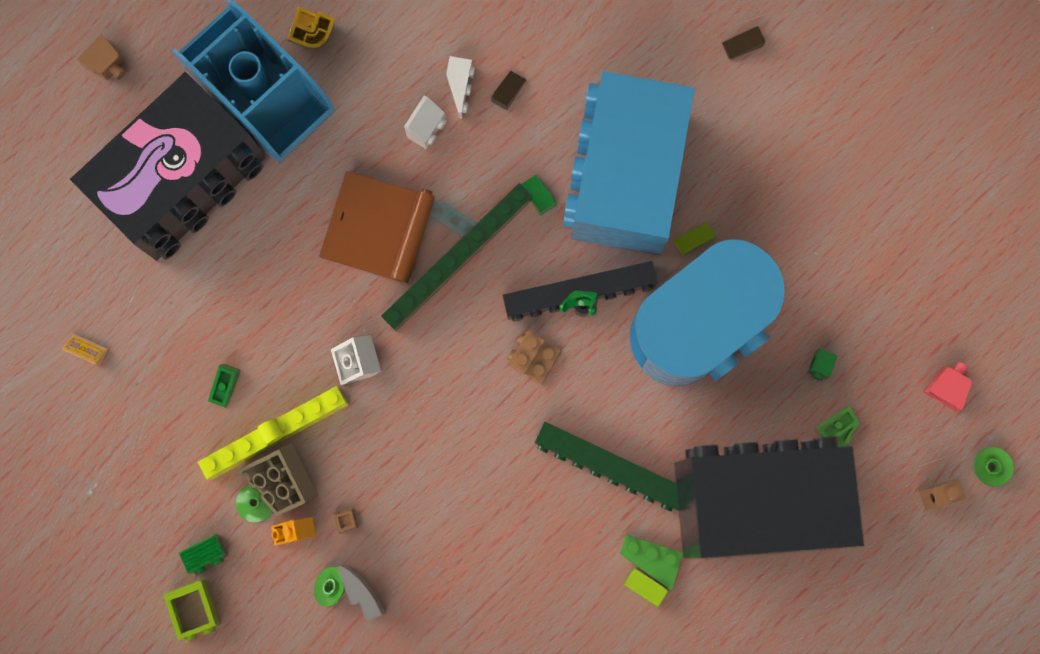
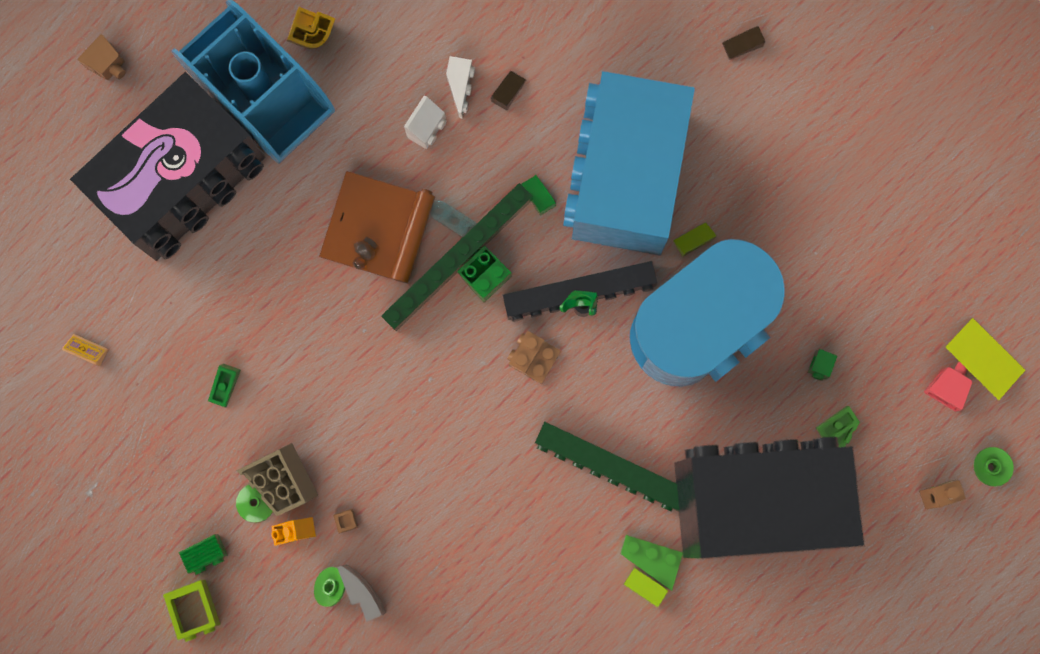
neon yellow hinge [198,386,349,480] -> none
white slope [331,335,381,386] -> none
none -> clear smoke animal [353,237,378,270]
none -> green slope [457,246,512,303]
none -> neon yellow sticker [945,318,1025,400]

